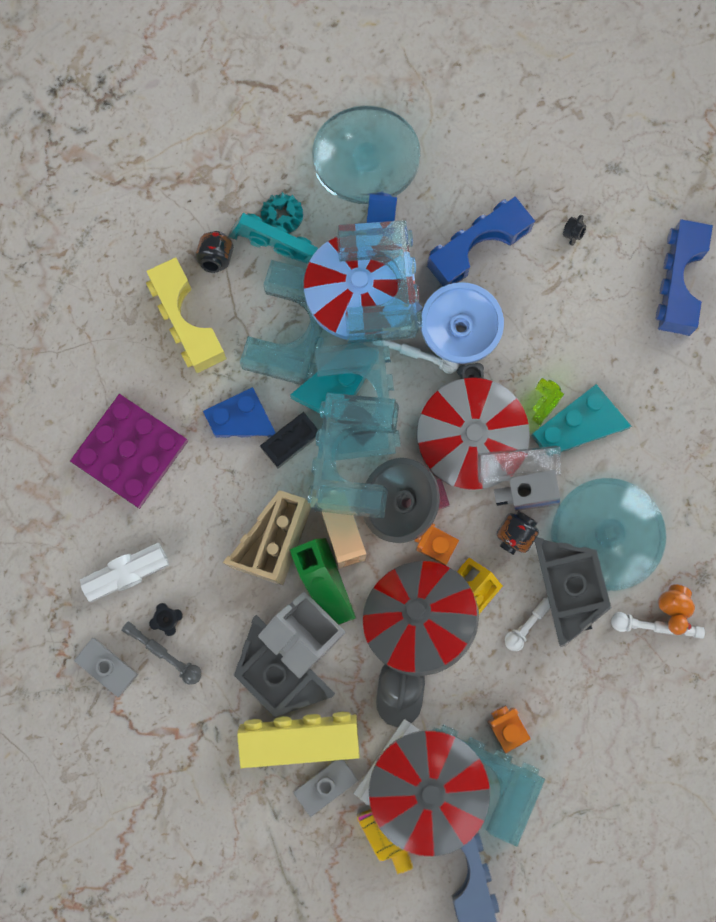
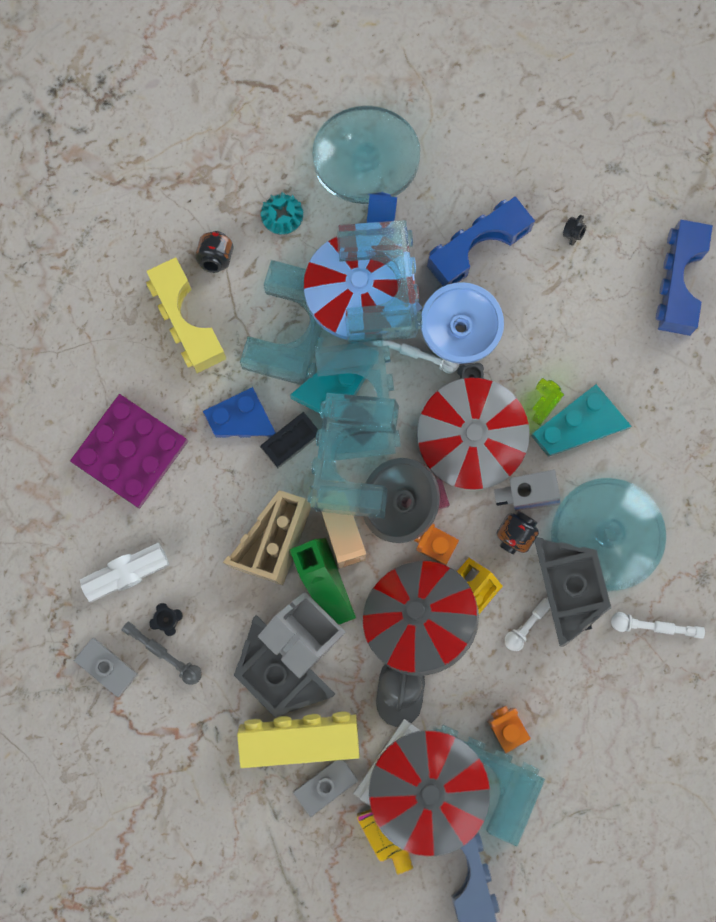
teal wing [228,213,318,264] -> none
clear tile [478,446,561,483] -> none
orange animal [658,584,695,635] -> none

